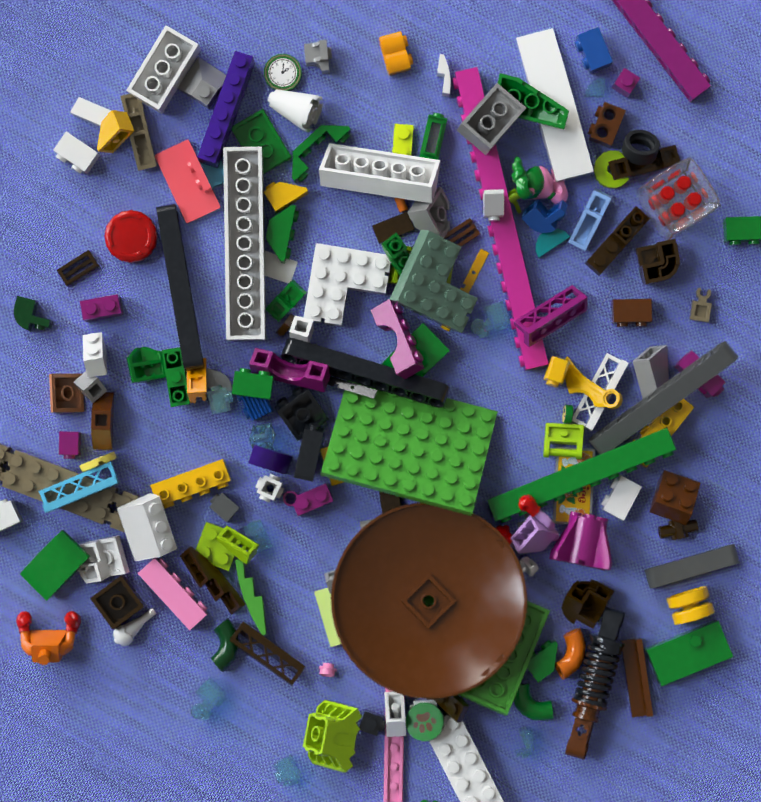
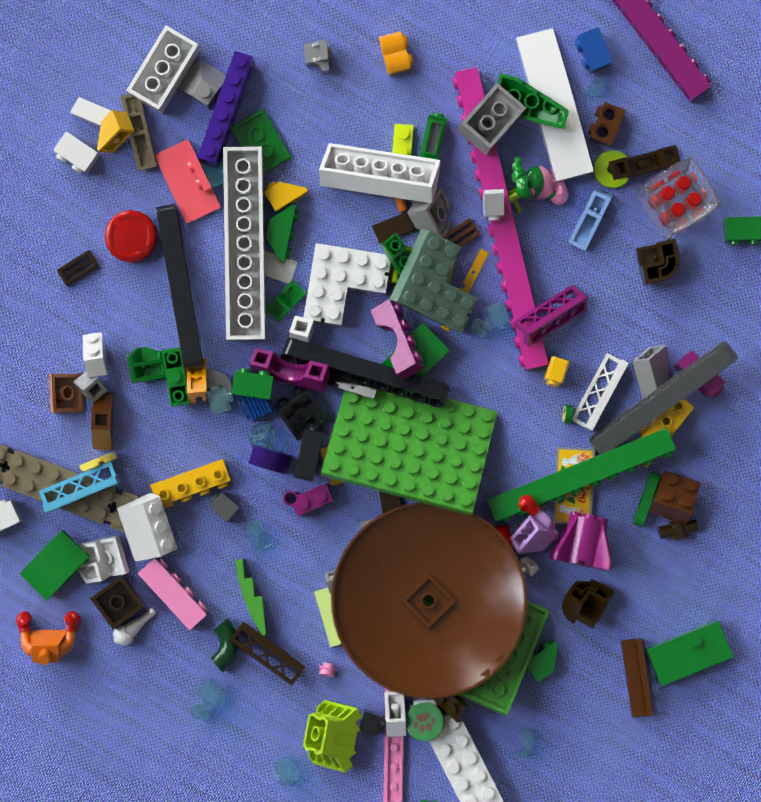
dark green brick [14,296,53,332] -> none
magenta brick [59,431,81,459] -> none
magenta brick [80,294,124,322] -> none
dark brown slope [180,547,245,615] -> none
lime plate [196,522,236,571] -> none
lime slope [216,525,259,564] -> none
white brick [255,473,284,502] -> none
tile [264,54,302,91] -> none
white cone [268,89,323,132] -> none
dark brown tile [276,313,295,337] -> none
green slope [292,125,351,183] -> none
white slope [437,54,451,97] -> none
green cylinder [513,683,553,721] -> none
blue brick [522,199,567,233] -> none
teal tile [535,229,570,258] -> none
lime plate [543,423,584,460] -> none
orange cylinder [555,628,586,680] -> none
yellow piece [565,356,623,410] -> none
black piece [565,607,625,760] -> none
dark brown slope [585,206,650,276] -> none
white brick [601,476,642,521] -> none
reddish brown brick [611,298,652,327] -> none
magenta brick [612,68,640,98] -> none
black tyre [621,130,660,165] -> none
dark grey beam [644,544,740,589] -> none
yellow wheel [666,586,715,625] -> none
dark tan plate [689,288,712,323] -> none
none -> green beam [633,471,660,527]

